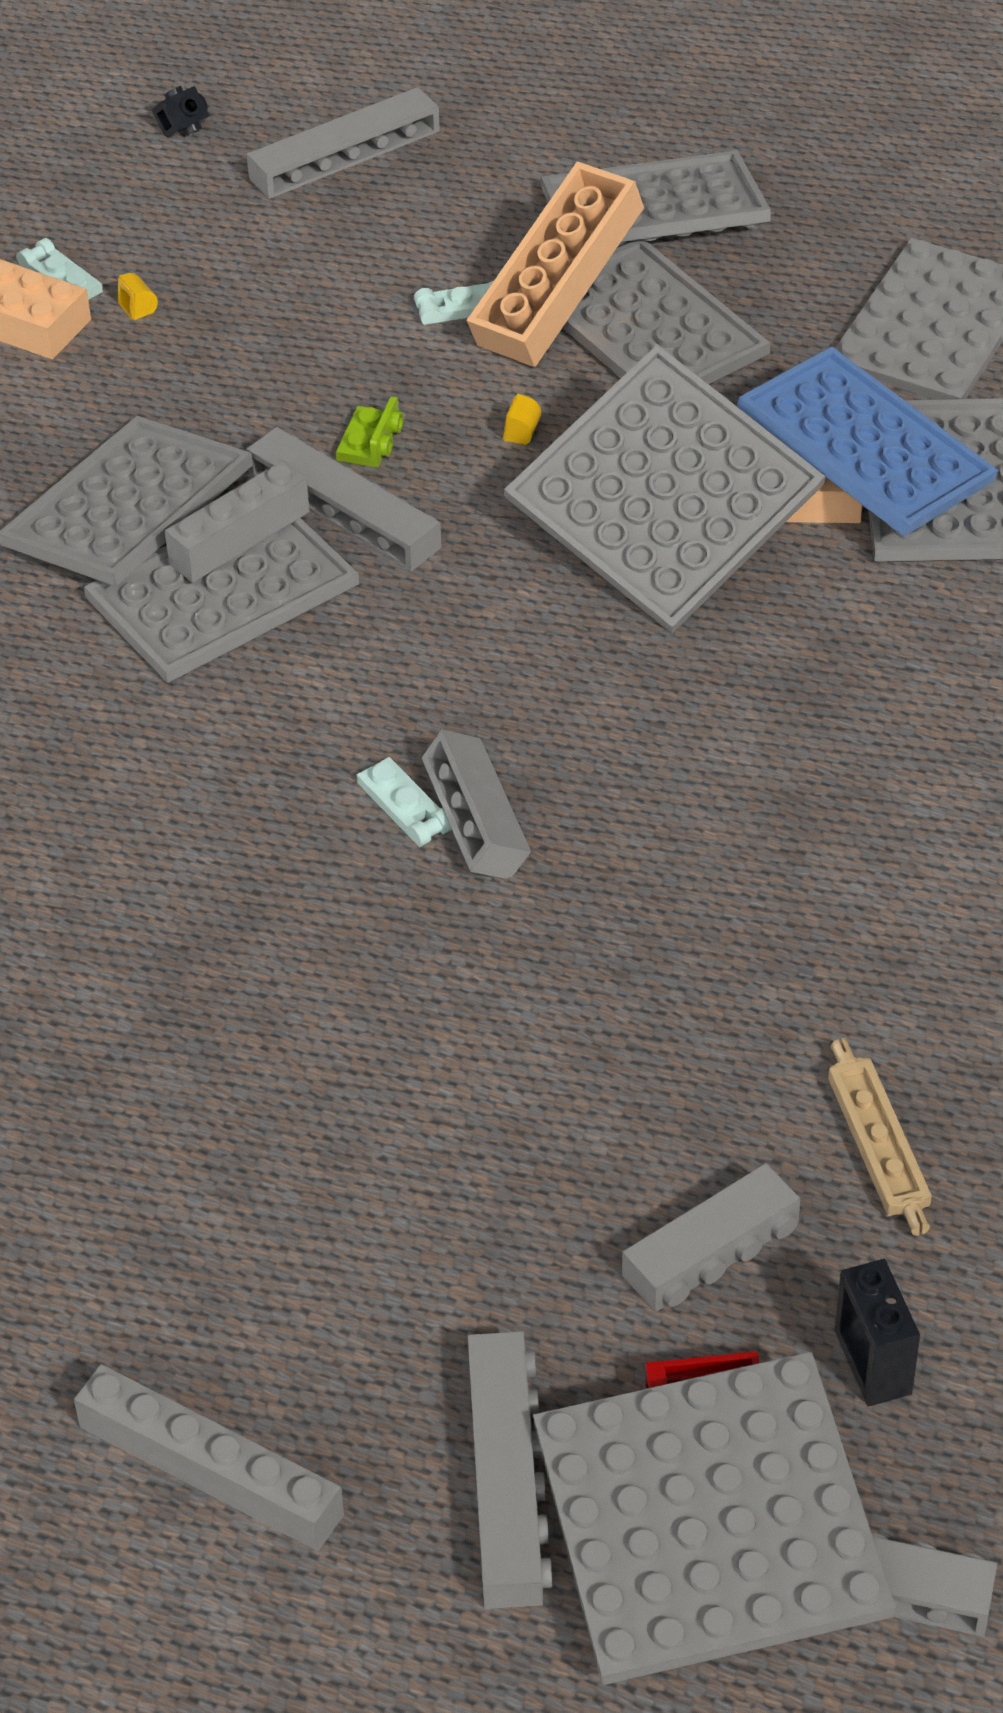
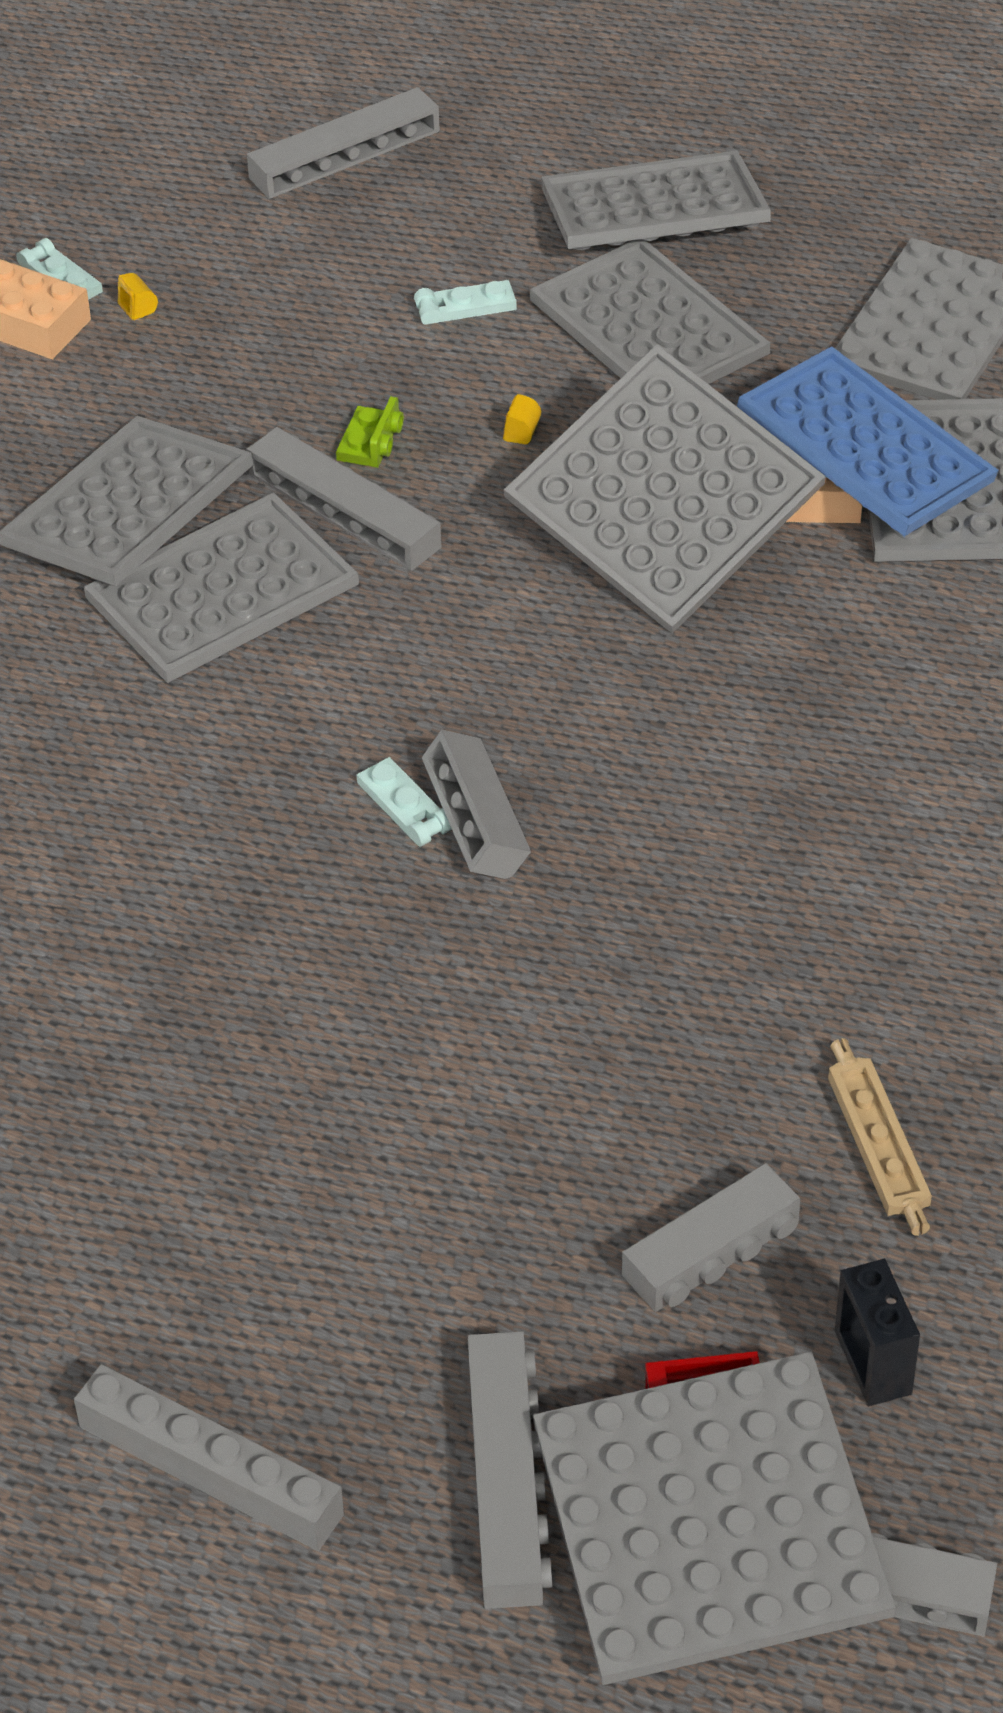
black brick [151,86,210,138] -> none
light grey brick [165,460,310,583] -> none
light nougat brick [466,161,644,367] -> none

